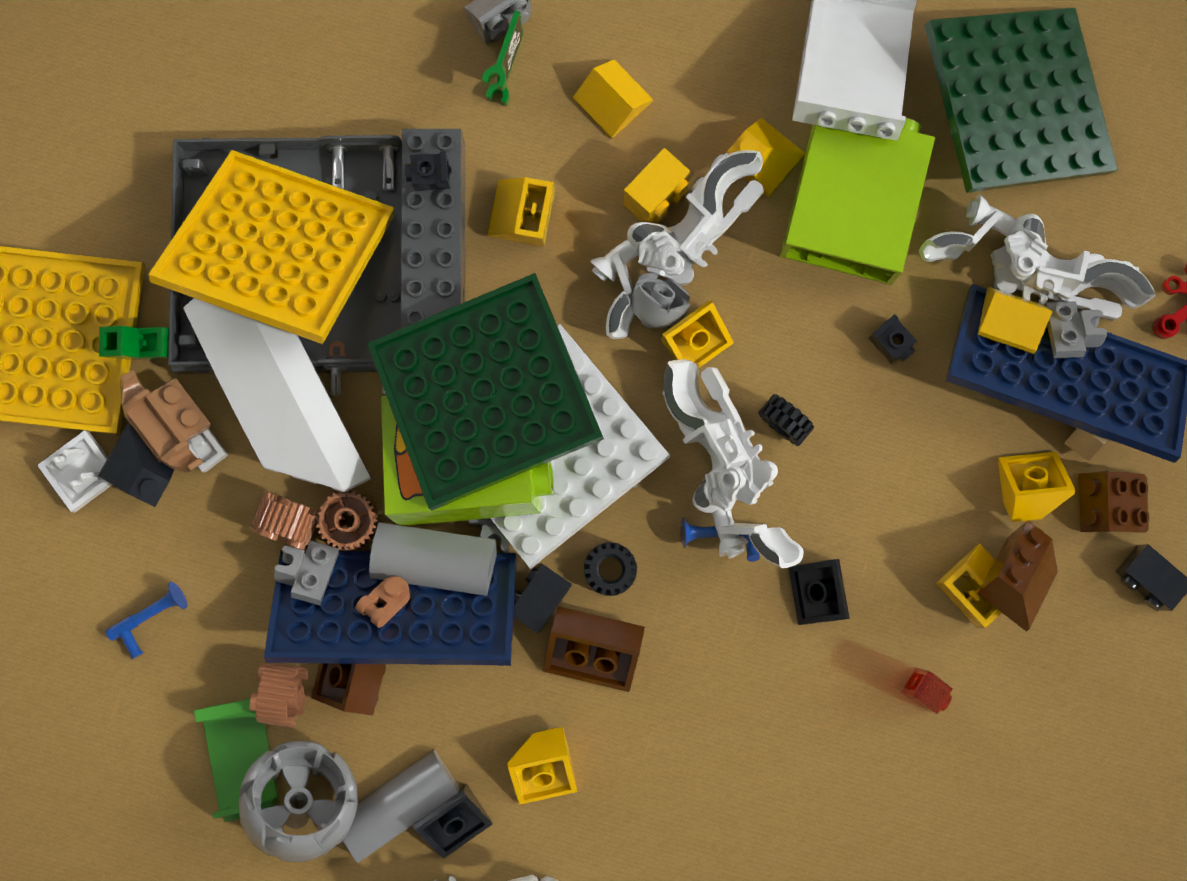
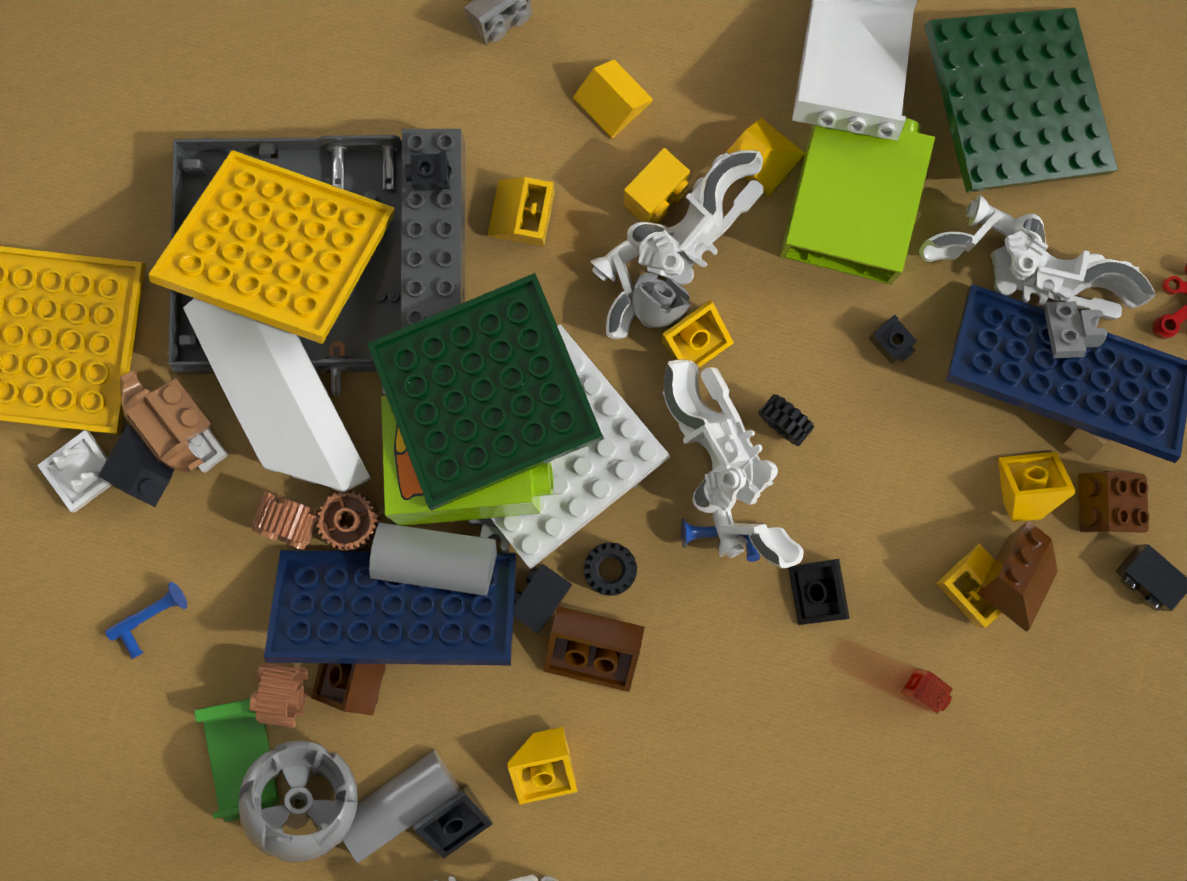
green brick [99,326,169,360] -> none
light grey plate [274,541,339,605] -> none
nougat plate [355,576,410,628] -> none
green flag [482,10,523,106] -> none
yellow slope [977,287,1052,354] -> none

